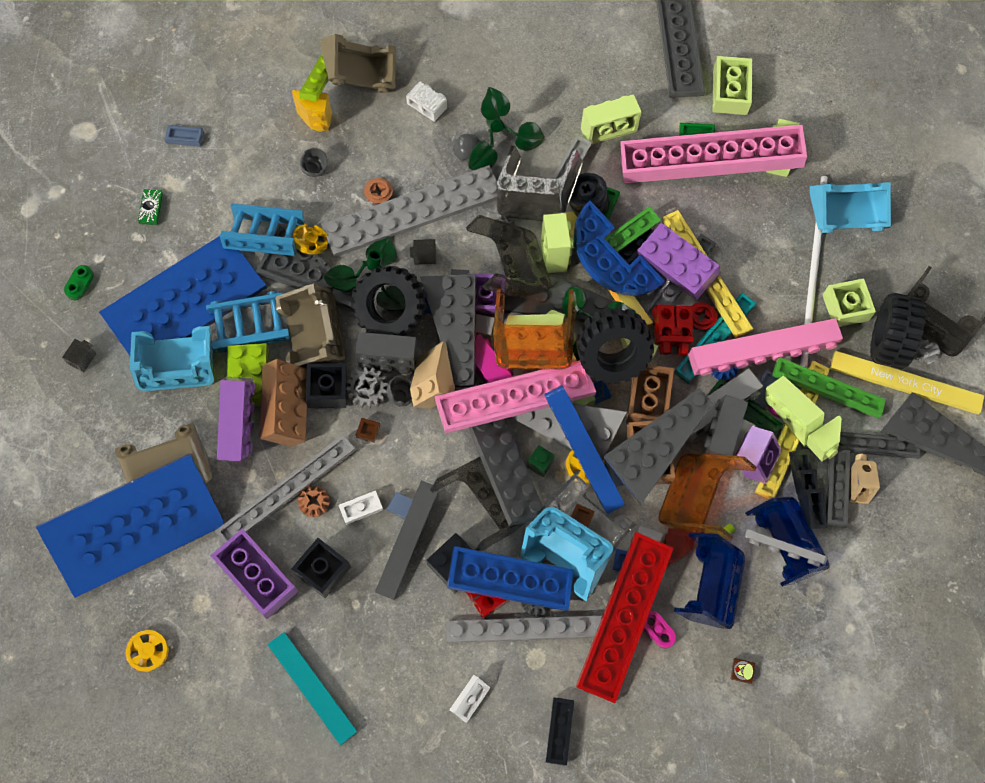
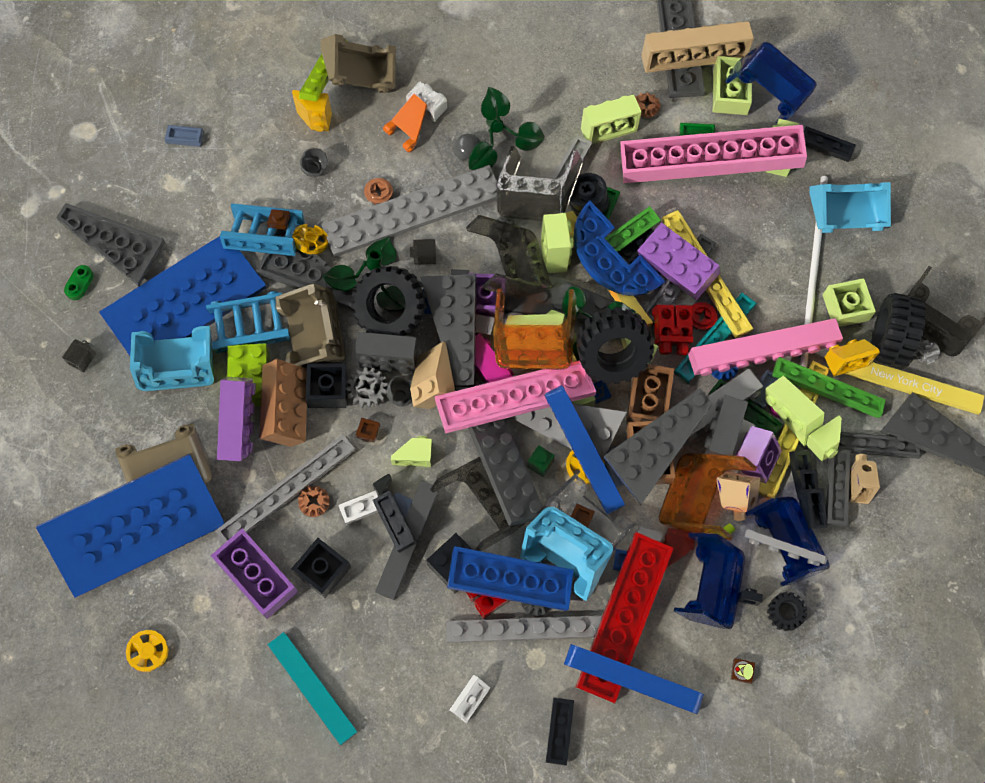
tile [138,189,163,225] -> none
dark pink plate [643,611,676,649] -> none
none -> dark grey wing [57,203,165,286]
none -> reddish brown plate [267,209,291,230]
none -> black plate [372,490,417,553]
none -> pearl dark grey slope [373,474,392,496]
none -> orange flag [383,94,427,153]
none -> yellowish green slope [391,436,432,467]
none -> blue beam [564,644,704,714]
none -> nougat gear [635,92,661,118]
none -> tan brick [641,21,754,73]
none -> tan torso [717,472,760,521]
none -> clear blue windscreen [725,42,817,124]
none -> black plate [737,588,763,606]
none -> black tyre [767,592,807,631]
none -> black plate [803,126,856,162]
none -> yellow slope [825,339,880,377]

